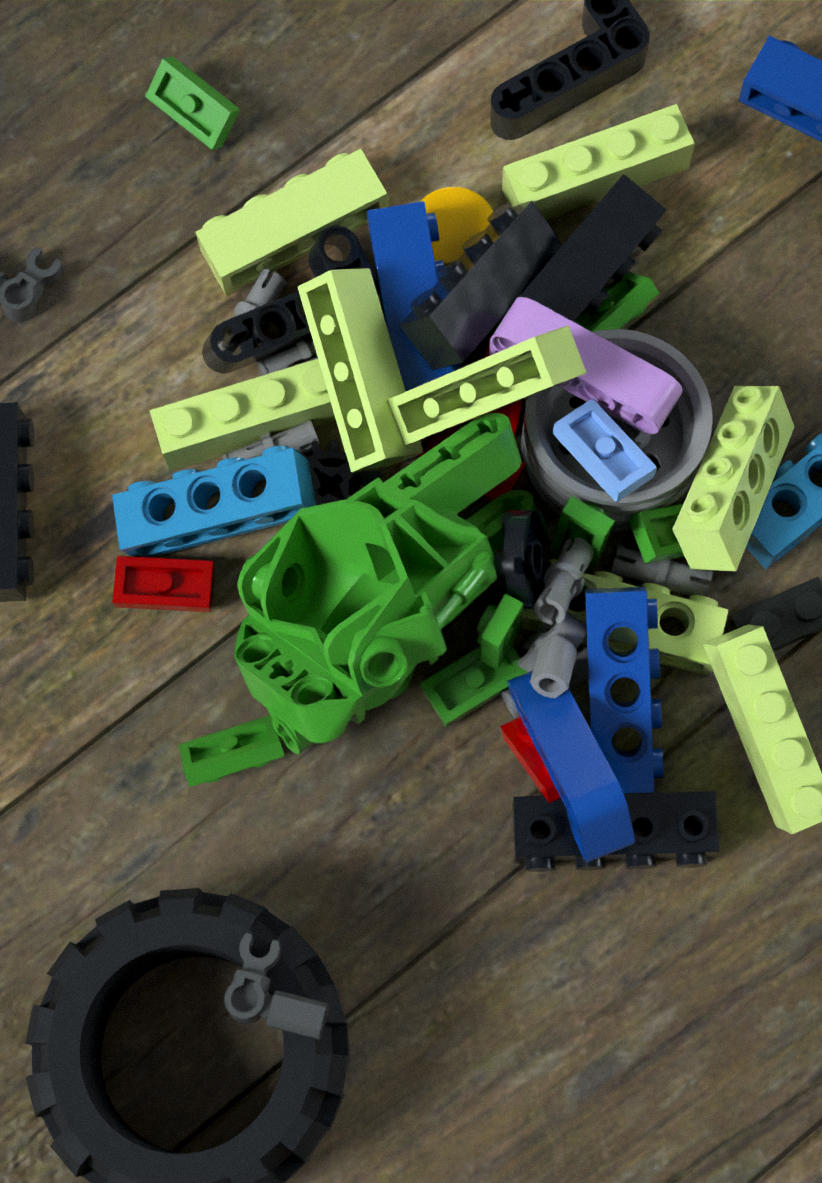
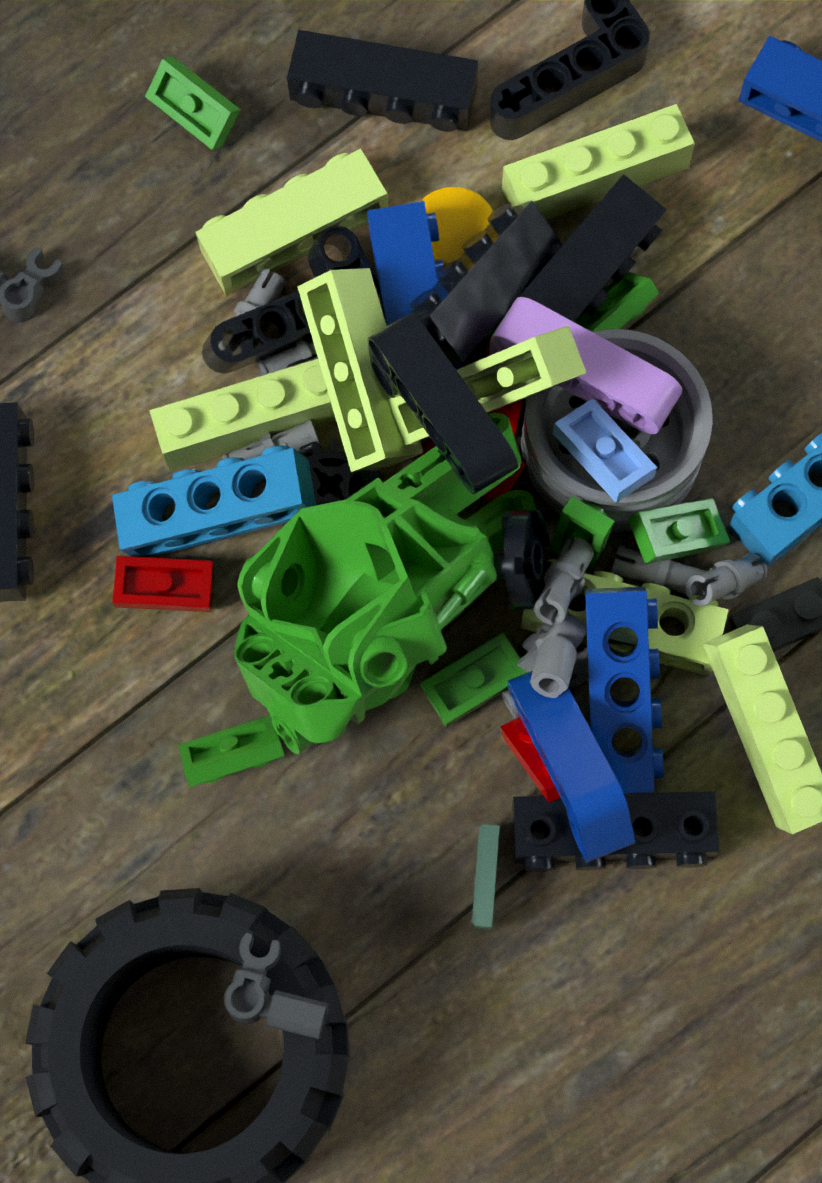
bright green plate [477,594,523,670] -> none
yellowish green brick [672,386,795,571] -> none
none -> black brick [287,29,478,132]
none -> black beam [367,312,518,494]
none -> sand green tile [472,824,500,932]
none -> light grey pin [685,553,768,606]

